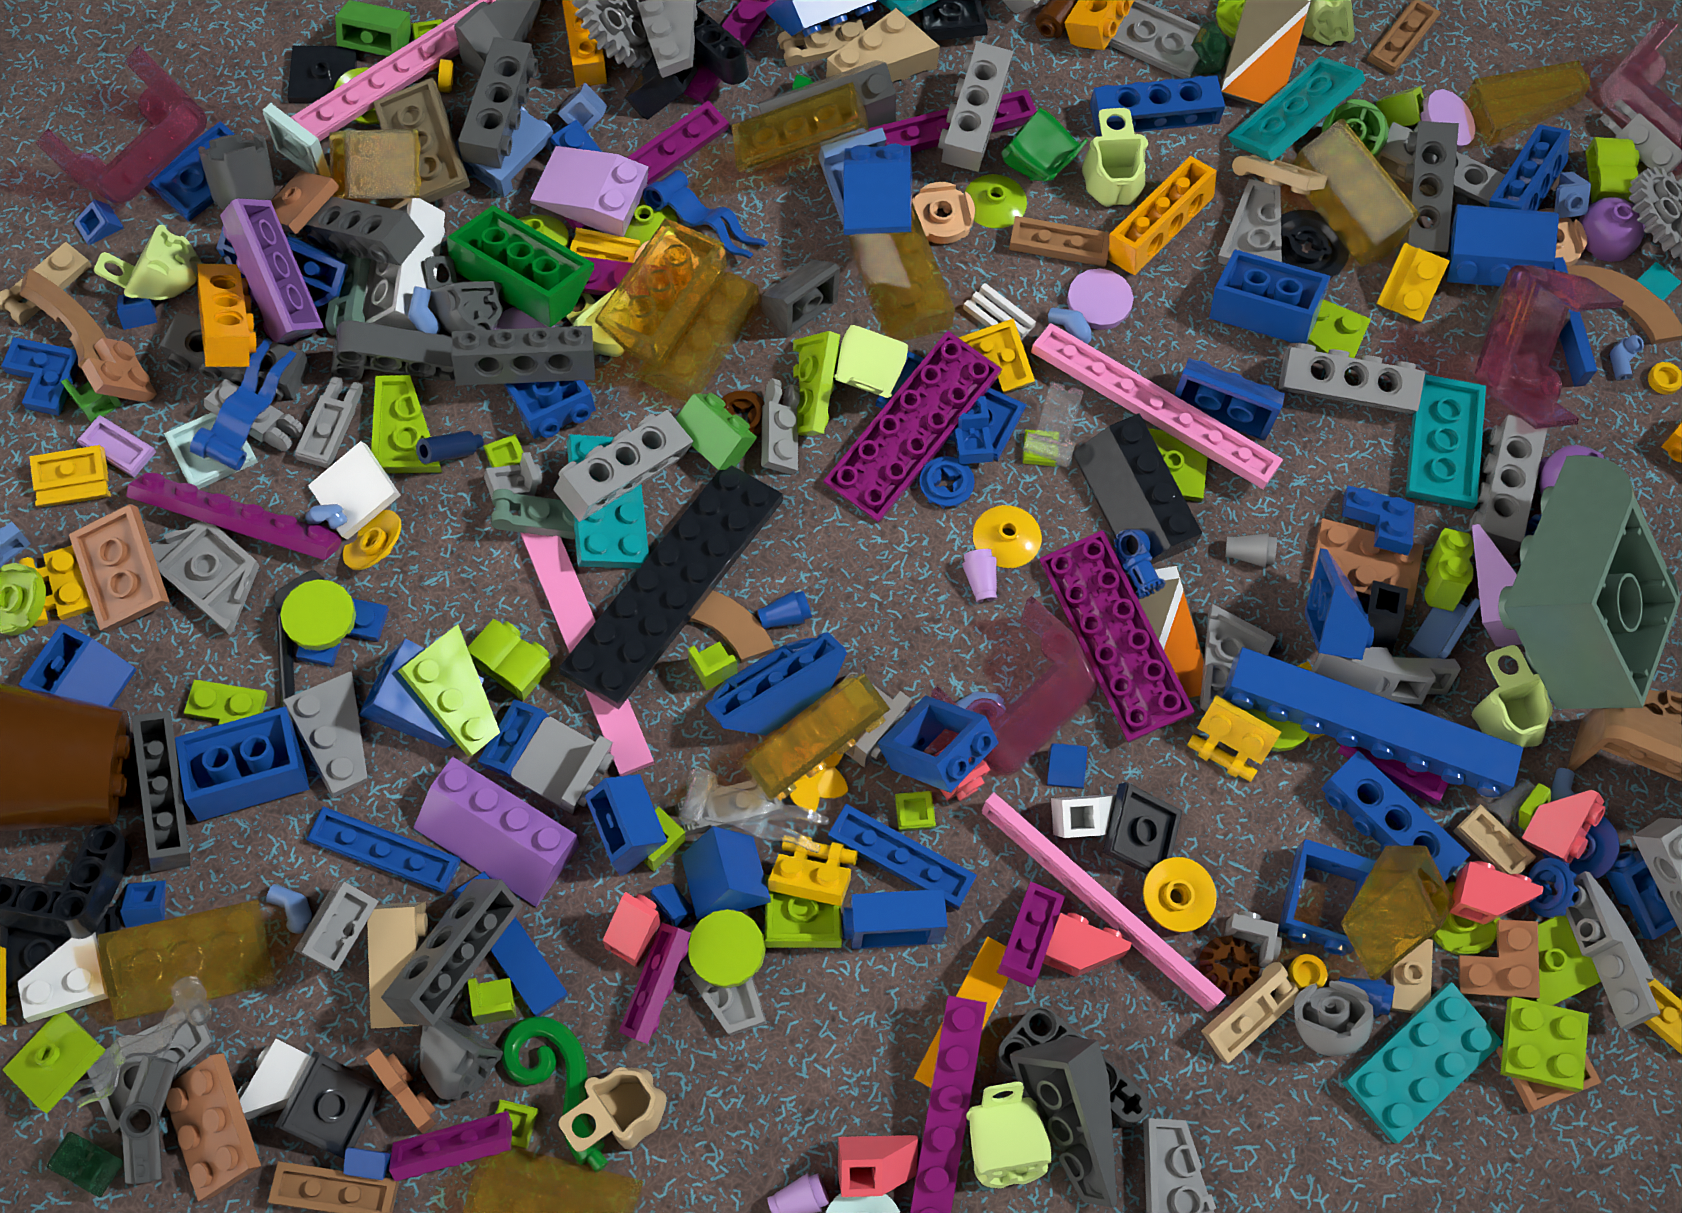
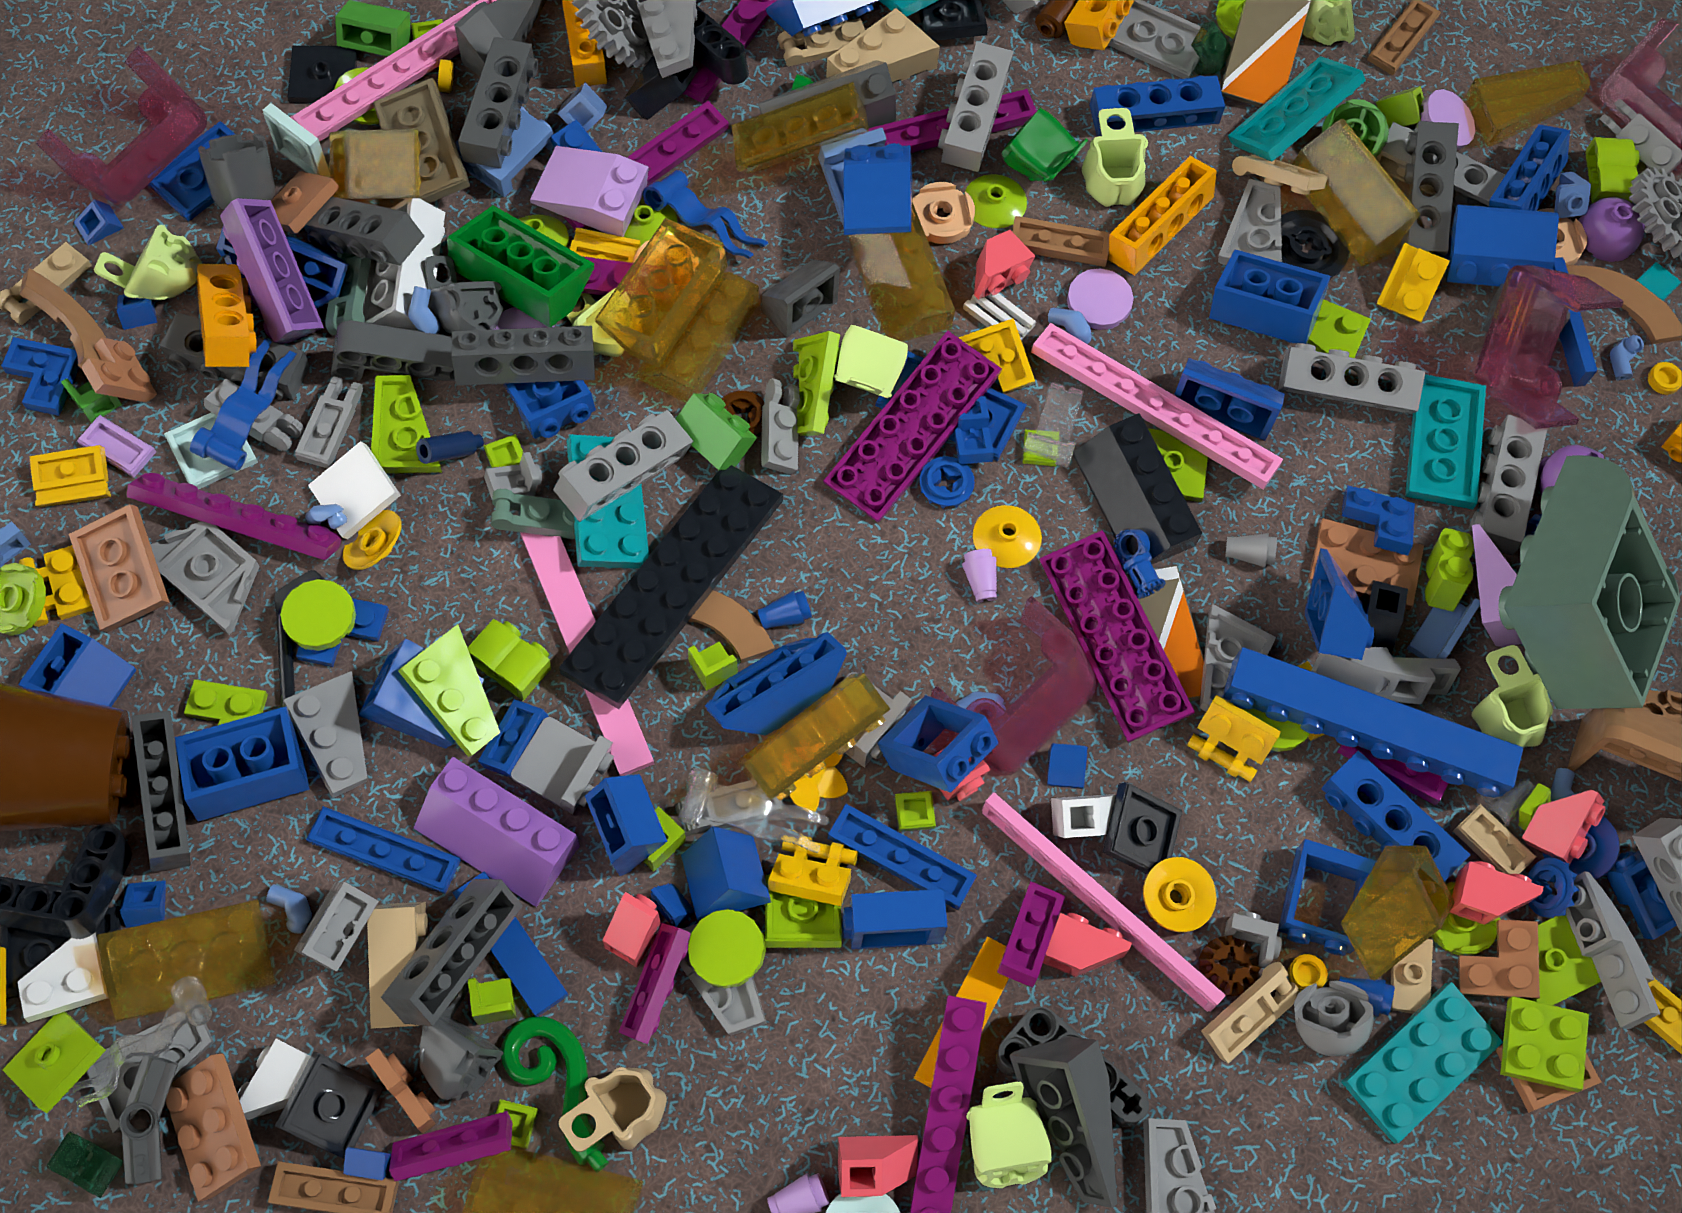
none -> coral slope [974,230,1035,300]

